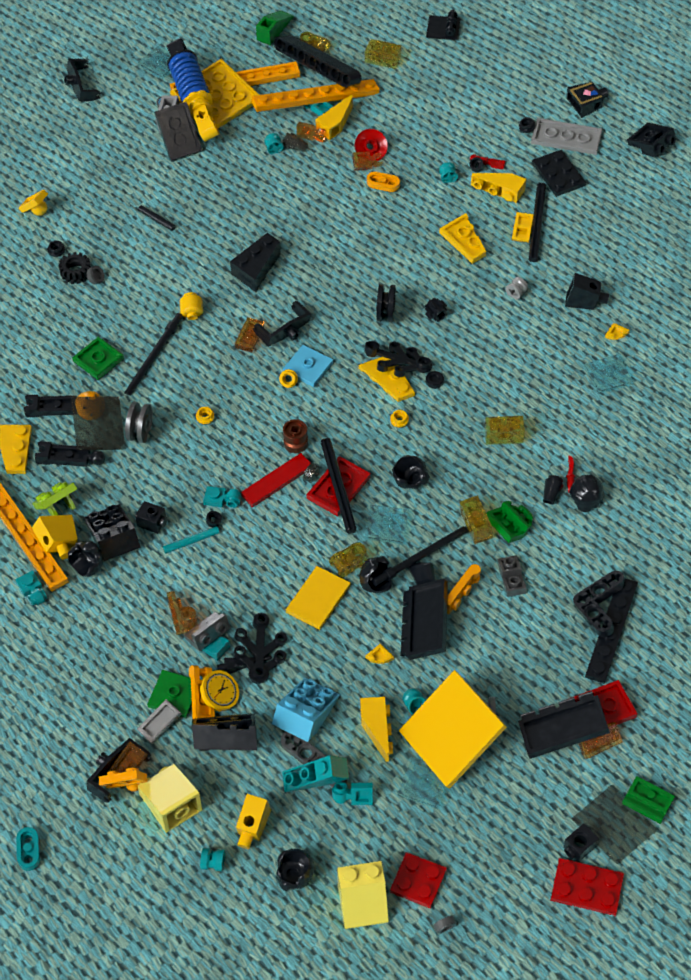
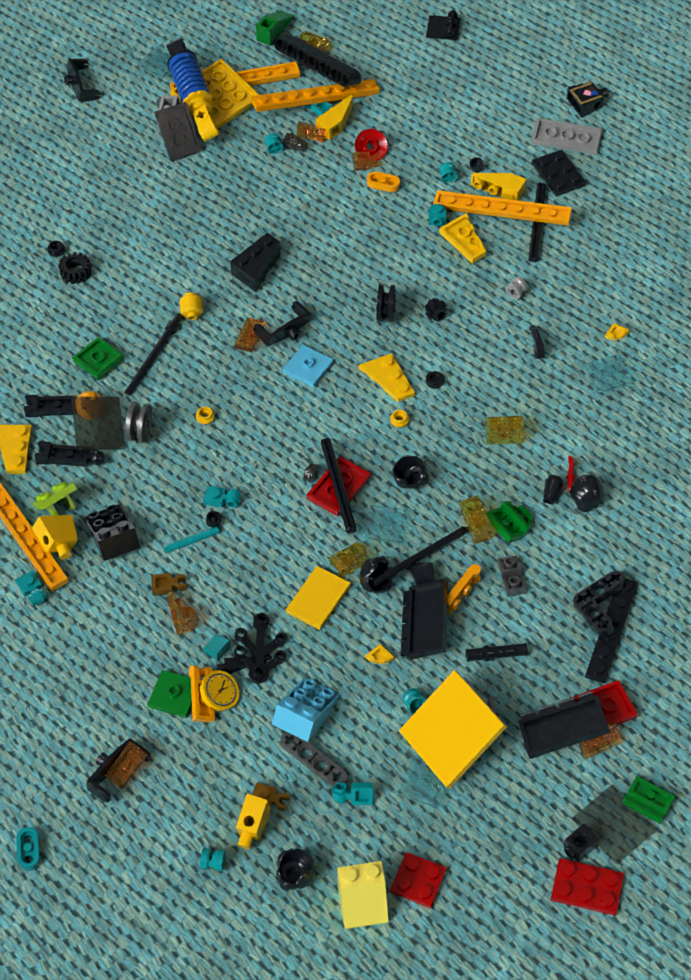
yellow tile [19,190,48,216] -> none
black hair [68,541,103,577] -> none
dark grey tile [87,266,104,284] -> none
light orange plate [99,768,147,792] -> none
black brick [135,501,167,534] -> none
light grey tile [137,699,182,744] -> none
black piece [138,205,176,231] -> none
light yellow slope [138,764,202,833] -> none
flat silver bracket [184,612,231,651] -> none
black wedge [192,713,257,751] -> none
red tile [241,453,311,508] -> none
yellow plate [279,369,298,388] -> none
teal slope [282,755,349,792] -> none
copper wheel [283,419,308,453] -> none
yellow slope [360,697,393,762] -> none
black plant [364,341,432,377] -> none
clear yellow brick [365,39,401,69] -> none
dark grey tile [433,915,457,934] -> none
red piece [470,154,506,170] -> none
yellow slope [512,212,533,243] -> none
black plate [519,117,536,133] -> none
black torso [565,273,609,310] -> none
black plate [627,122,676,157] -> none
none -> pearl gold plate [151,573,186,596]
none -> pearl gold plate [252,782,290,811]
none -> teal plate [428,204,446,226]
none -> light orange plate [433,190,572,226]
none -> black pin [465,643,528,662]
none -> black piece [529,325,545,359]

